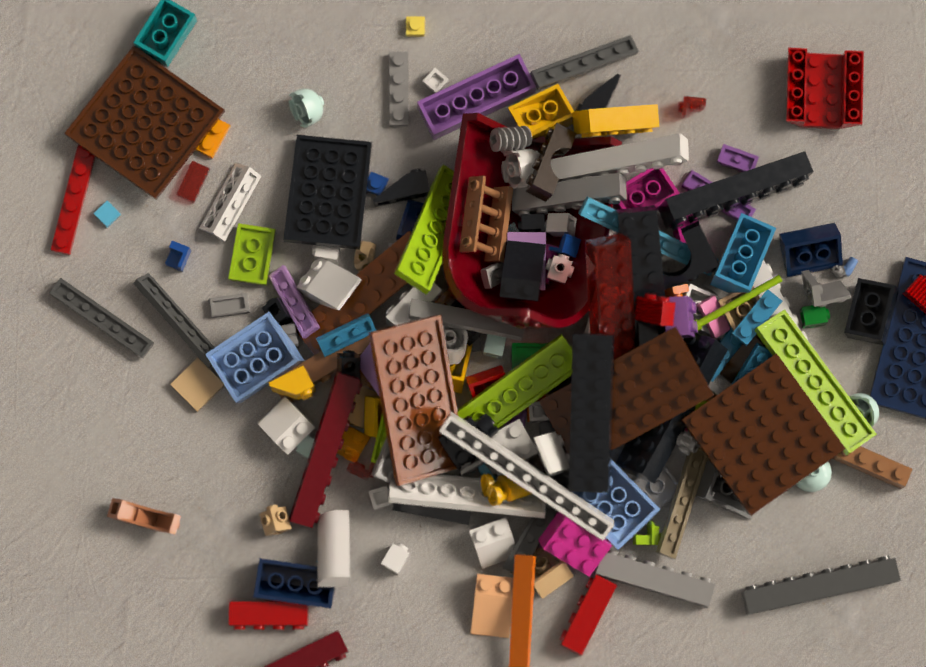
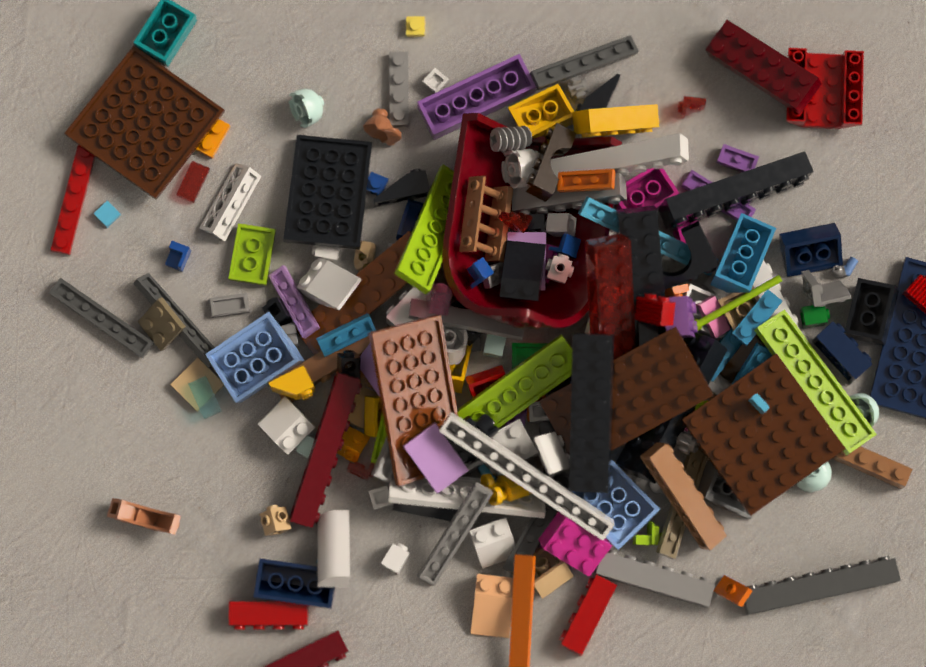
none -> dark tan plate [138,297,186,351]
none -> clear light blue tile [189,376,222,419]
none -> nougat hair [363,108,402,146]
none -> lavender tile [403,423,469,494]
none -> light grey tile [418,482,493,586]
none -> clear pink slope [426,283,452,316]
none -> blue panel [467,257,494,289]
none -> clear red bracket [498,211,533,233]
none -> orange plate [557,169,615,193]
none -> light grey gear [567,75,589,100]
none -> medium nougat brick [640,442,727,551]
none -> dark red brick [705,19,822,115]
none -> orange plate [714,575,753,607]
none -> medium azure tile [748,394,769,415]
none -> dark blue slope [812,321,872,384]

